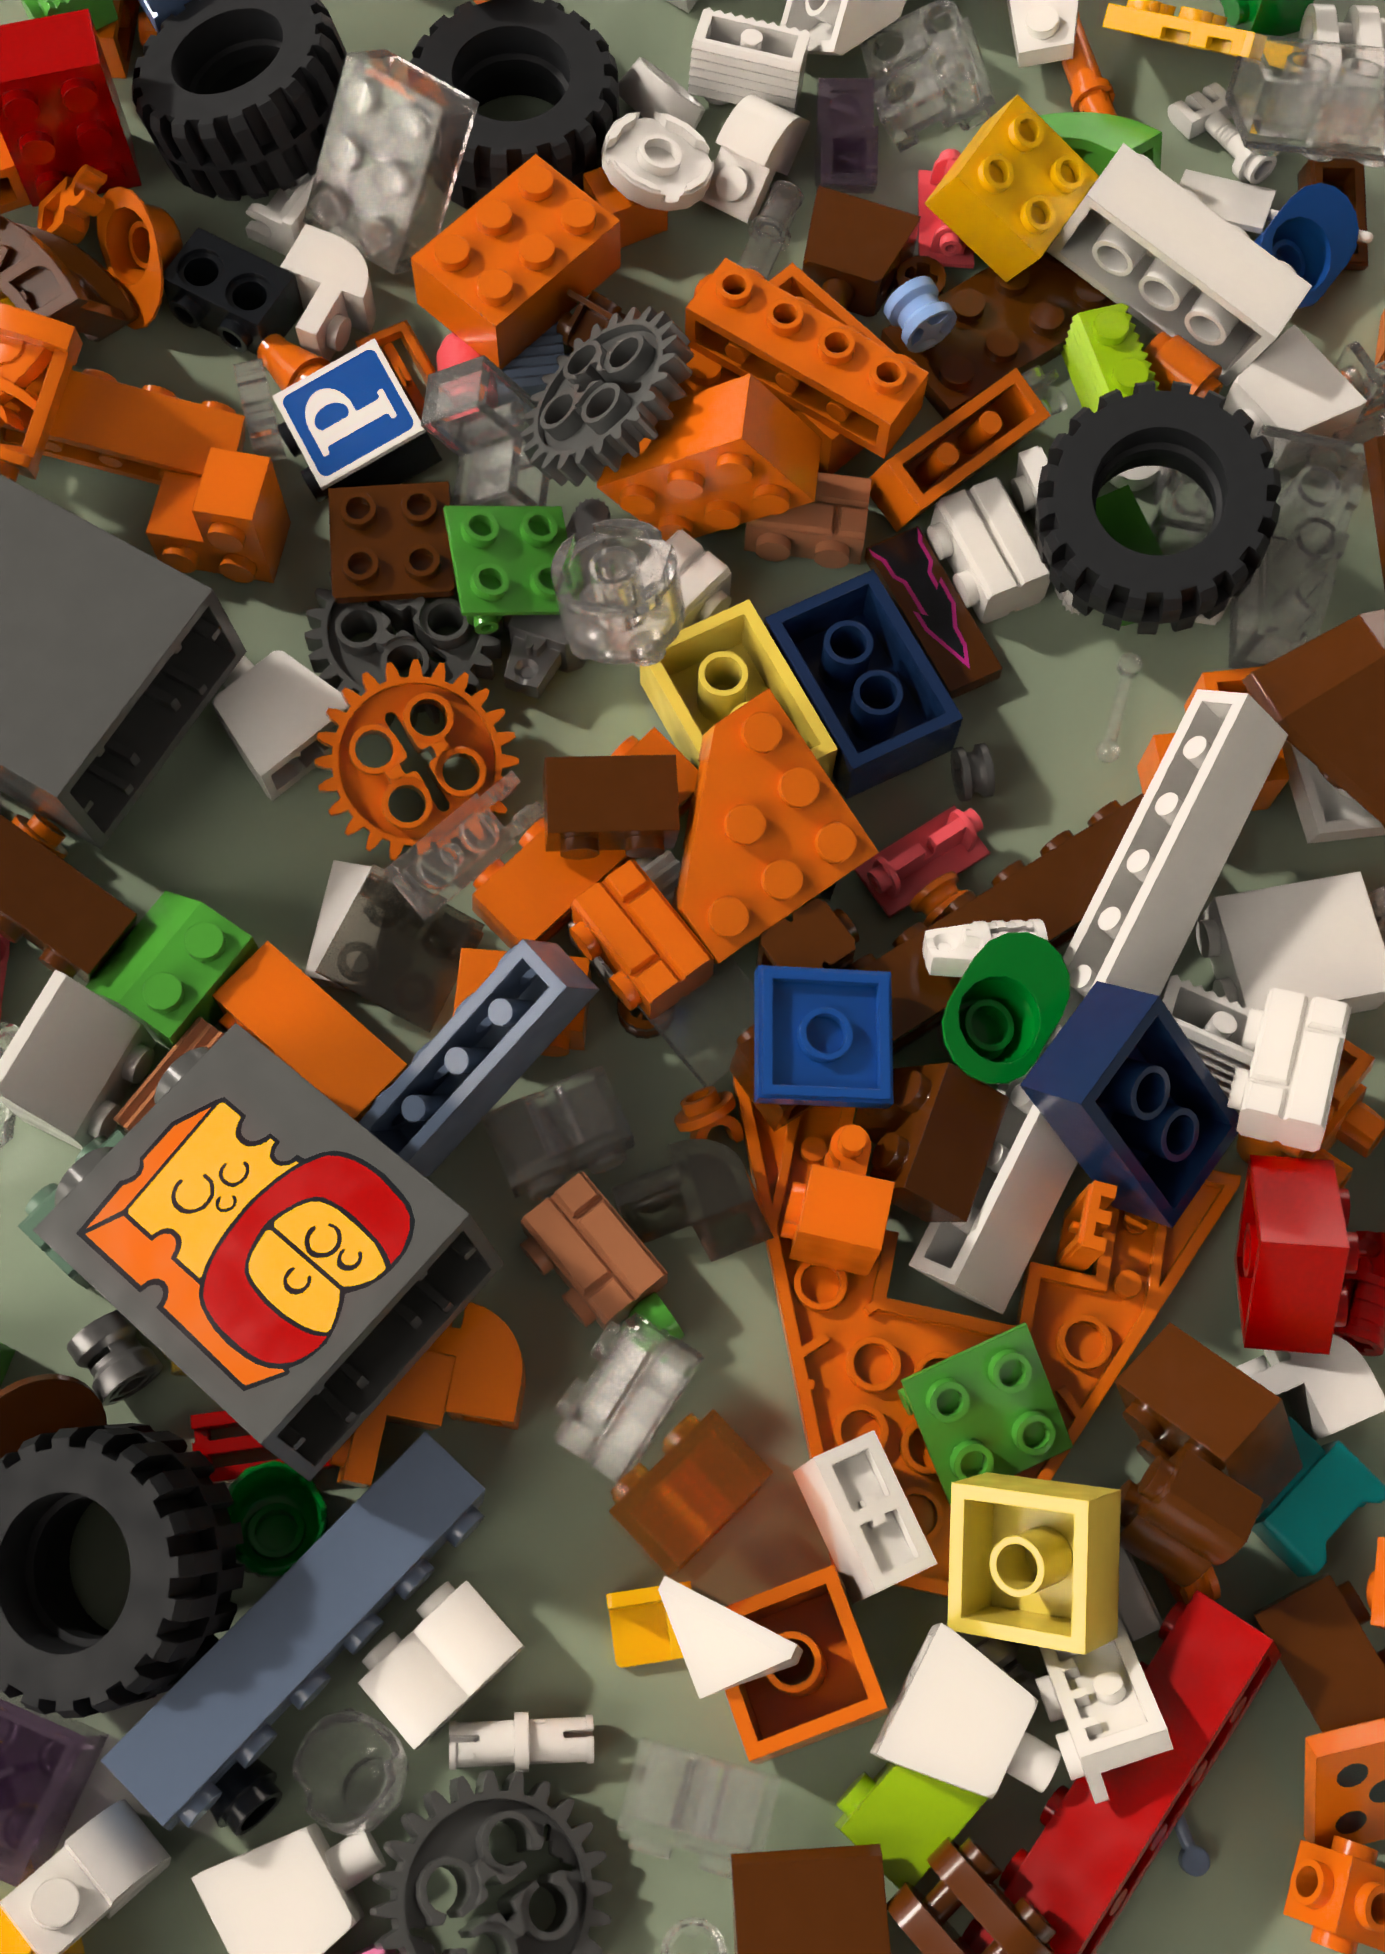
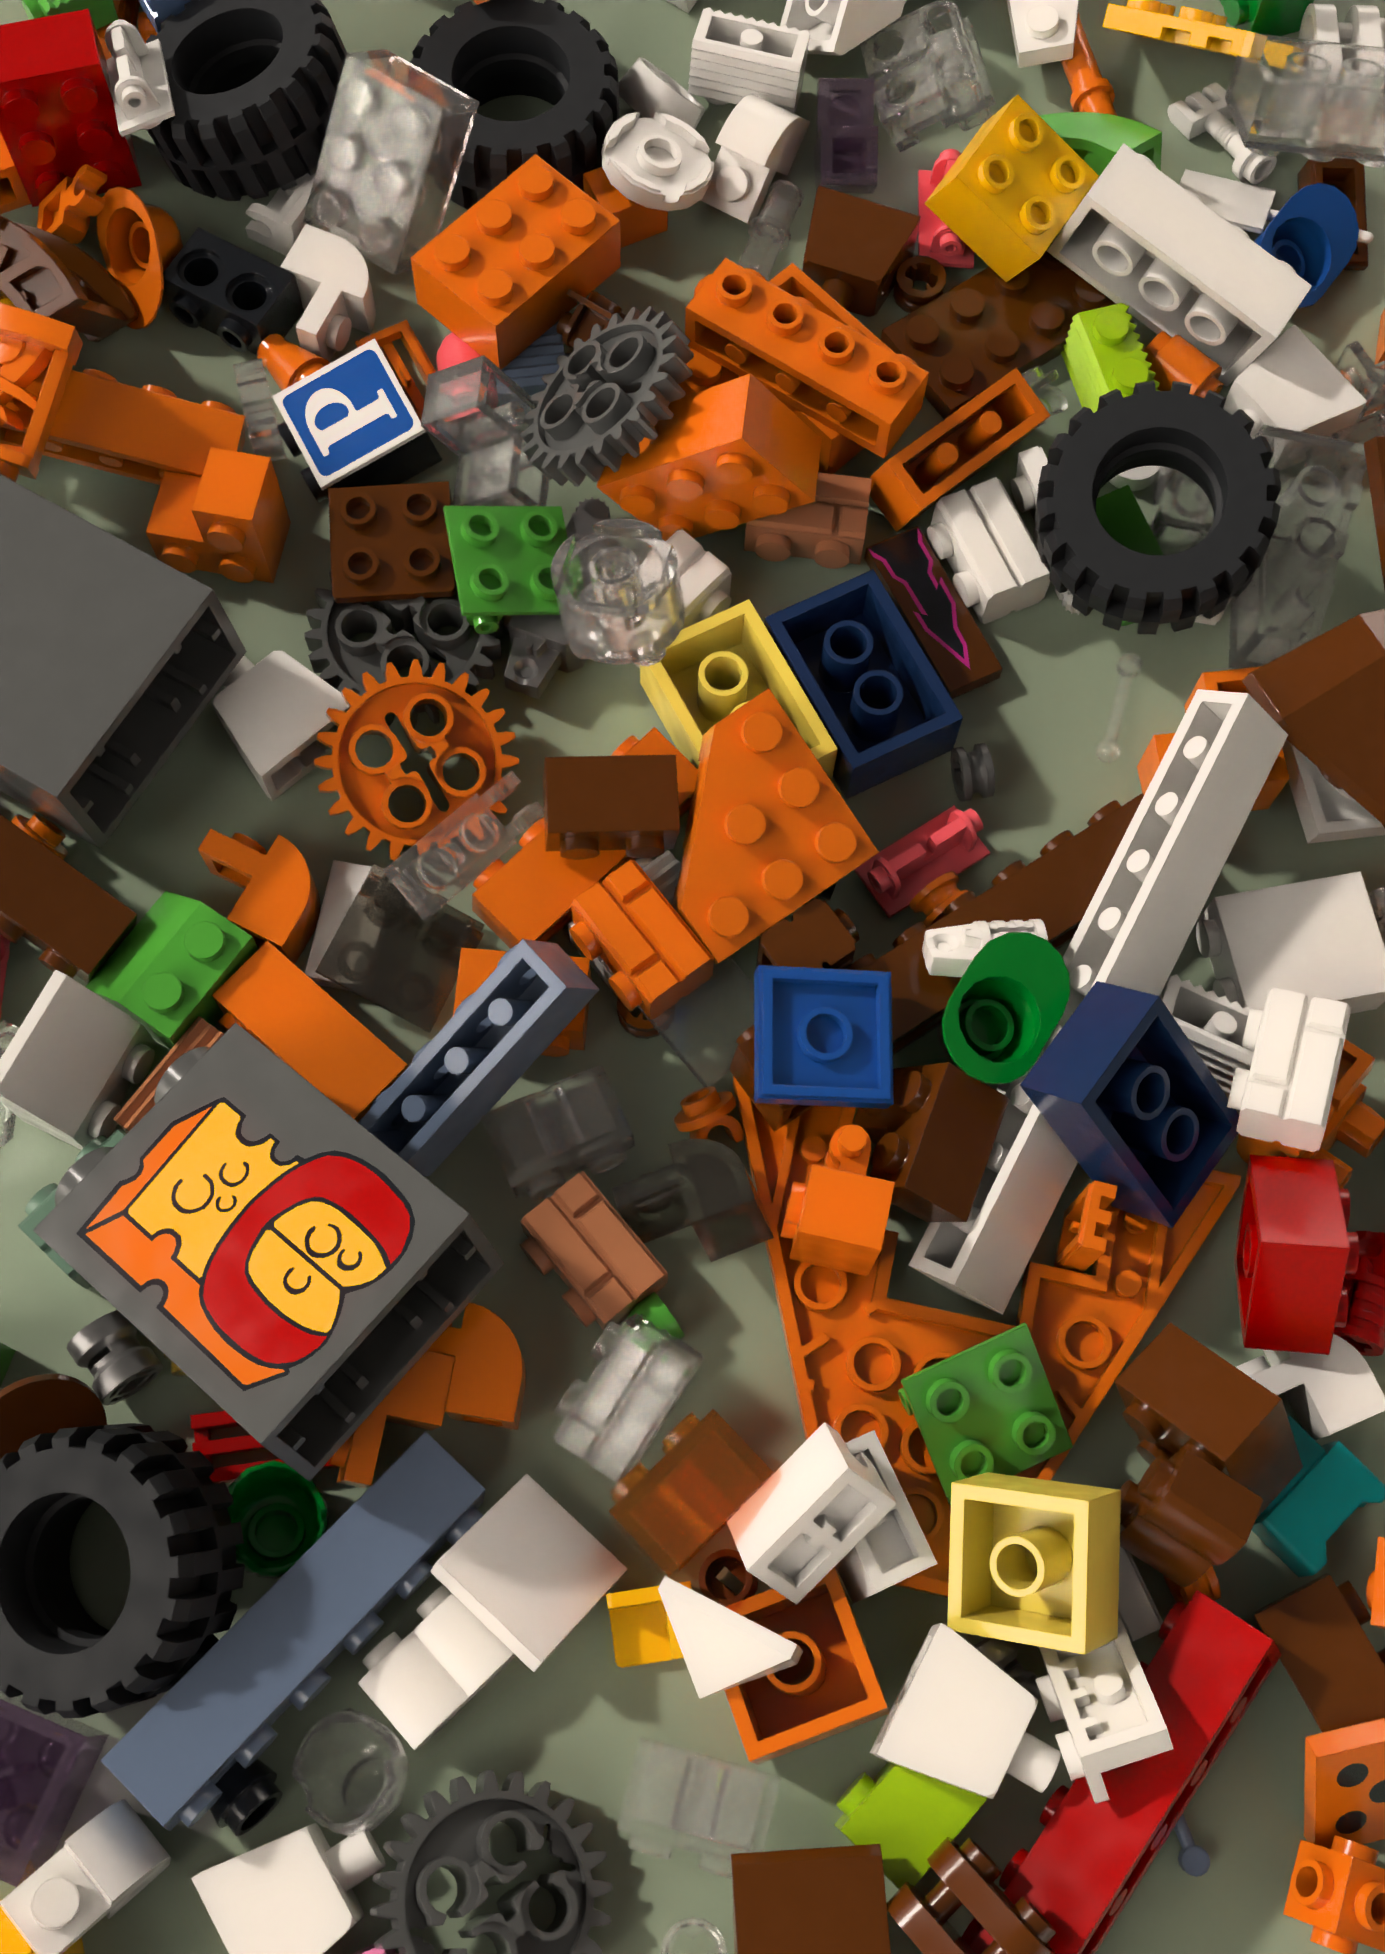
white pin [449,1712,594,1773] -> none
light blue wheel [883,276,957,353] -> none
none -> white hinge [105,20,175,137]
none -> orange brick [198,828,320,964]
none -> white tile [430,1473,627,1672]
none -> reddish brown hinge [698,1549,758,1607]
none -> white hinge [727,1422,897,1605]

